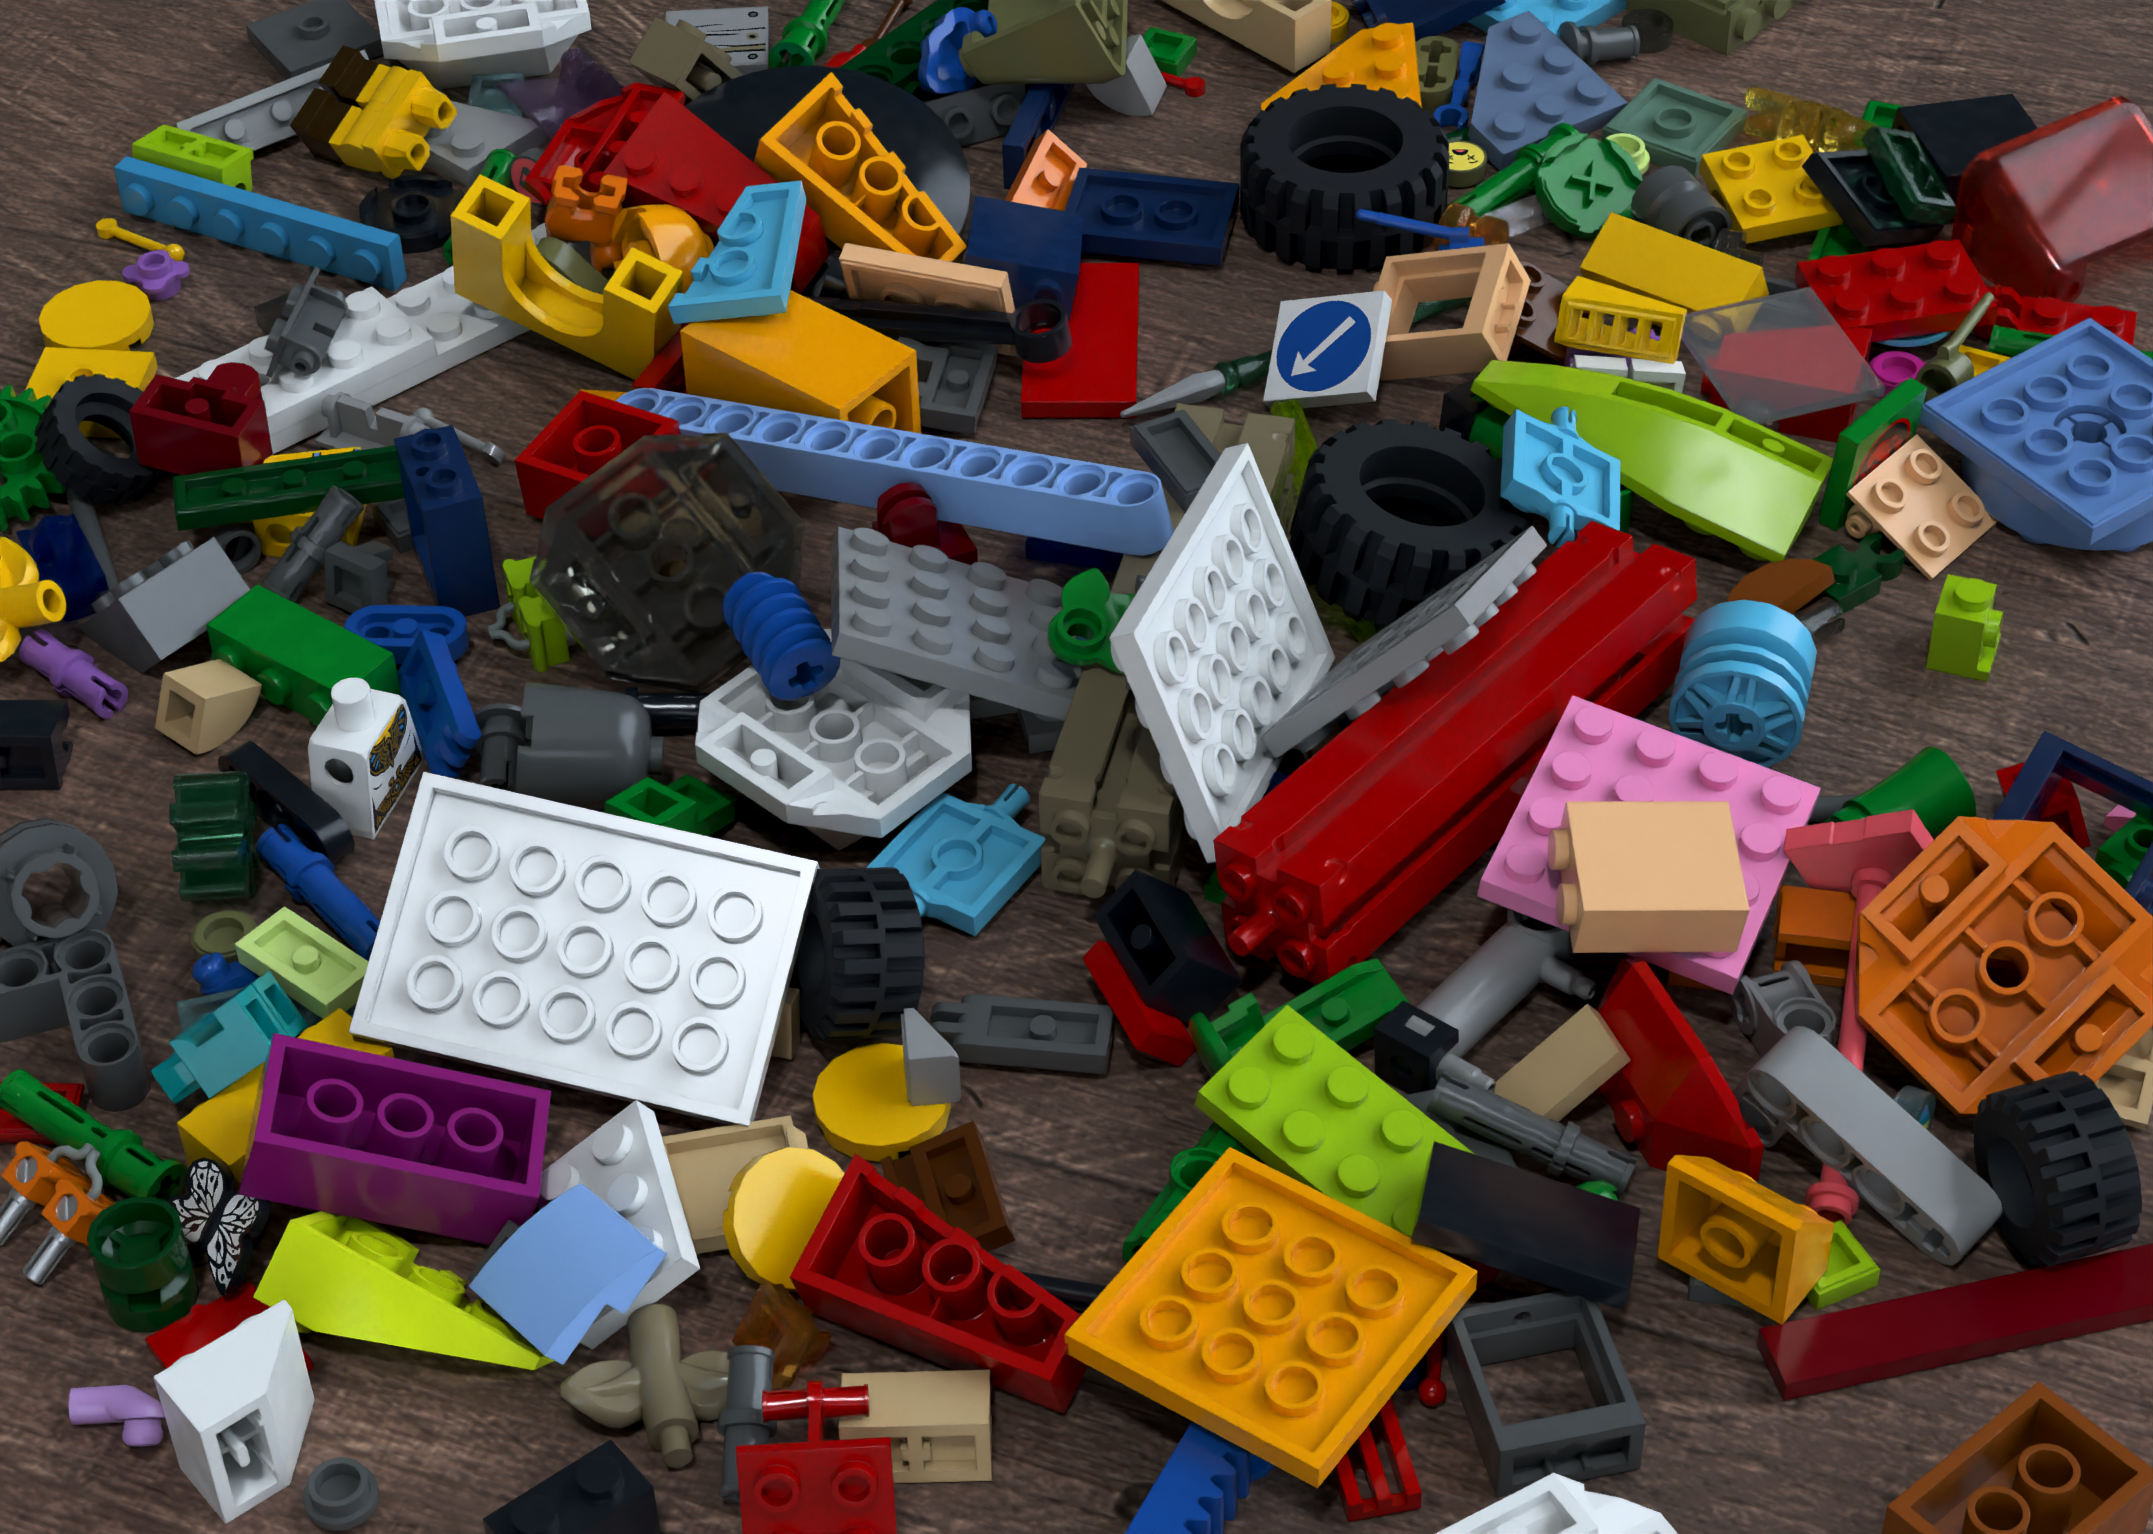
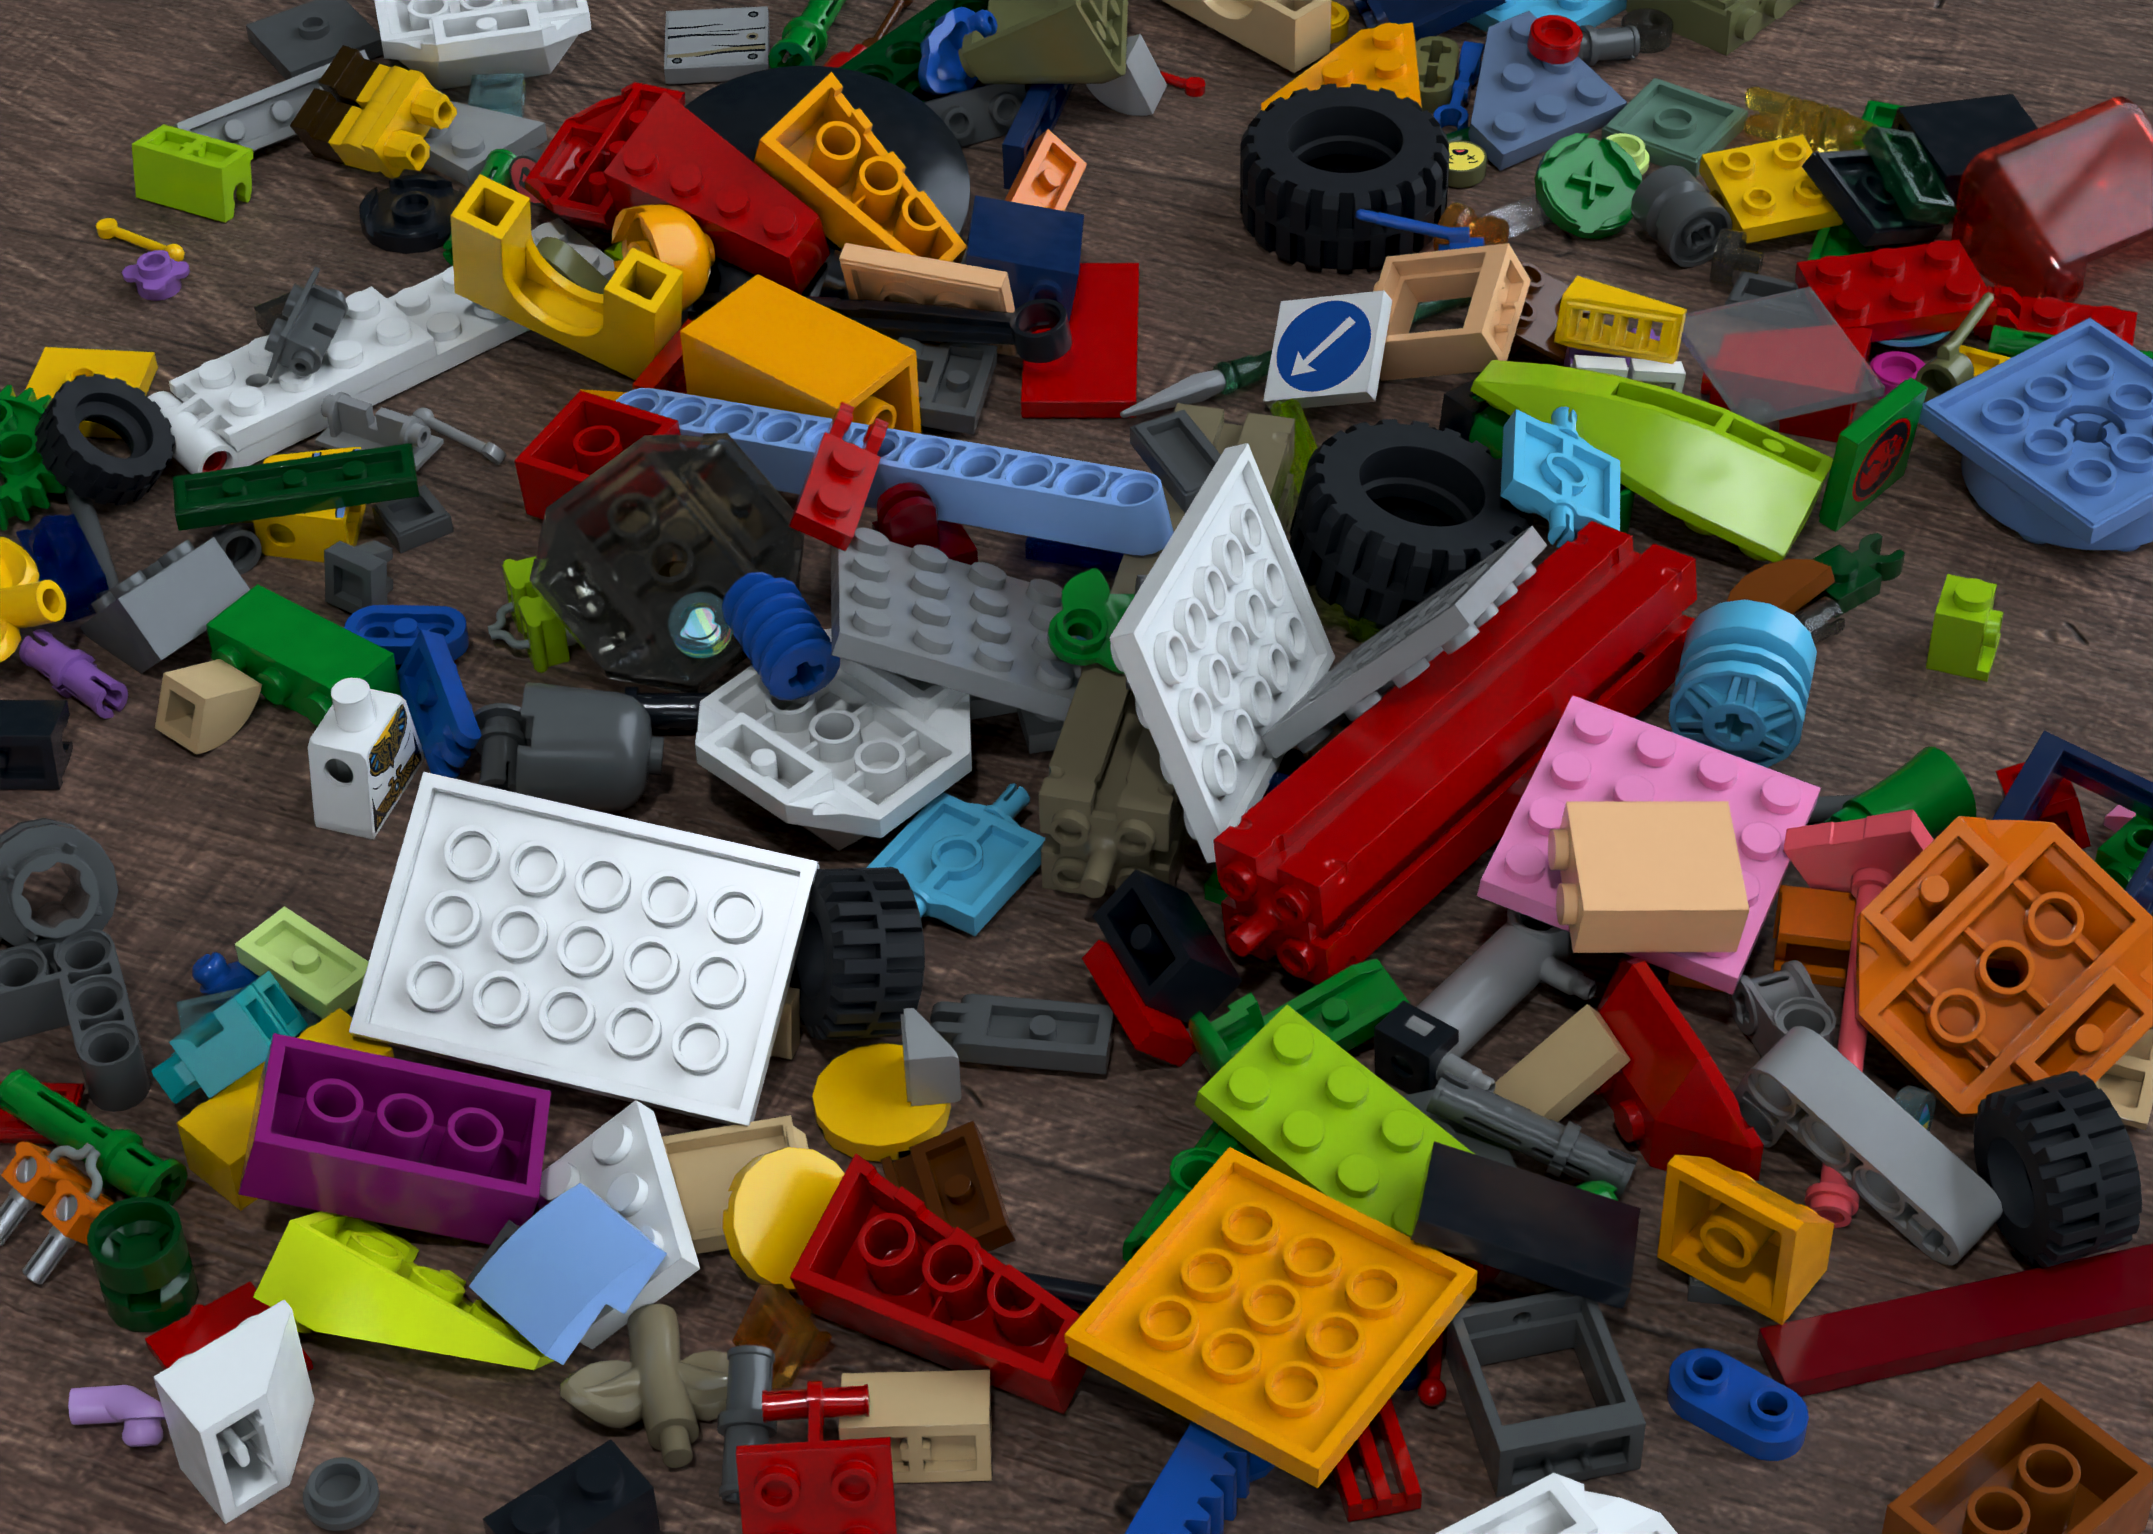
yellow tile [38,280,155,351] -> none
dark azure plate [114,156,407,291] -> none
dark red brick [129,362,273,475] -> none
black animal [166,1158,271,1297] -> none
clear green gear [169,771,259,901] -> none
olive tile [191,910,257,964] -> none
black beam [218,740,355,864] -> none
blue pin [256,824,380,961] -> none
dark grey pin [262,485,365,603] -> none
dark blue window [394,425,500,617] -> none
clear purple hinge [498,49,625,137] -> none
orange animal [545,165,627,273] -> none
green brick [604,774,736,836] -> none
dark tan brick [628,17,743,106] -> none
medium azure wing [668,180,807,324] -> none
dark blue plate [1065,168,1239,266] -> none
green tile [1143,27,1197,77] -> none
green pin [1446,123,1579,232] -> none
yellow brick [1580,212,1769,346] -> none
lime tile [1806,1220,1880,1311] -> none
light nougat hinge [1845,434,1998,581] -> none
none -> clear light blue tile [668,592,733,658]
none -> red hinge [788,401,889,551]
none -> red tile [1527,15,1583,64]
none -> blue plate [1667,1348,1809,1461]

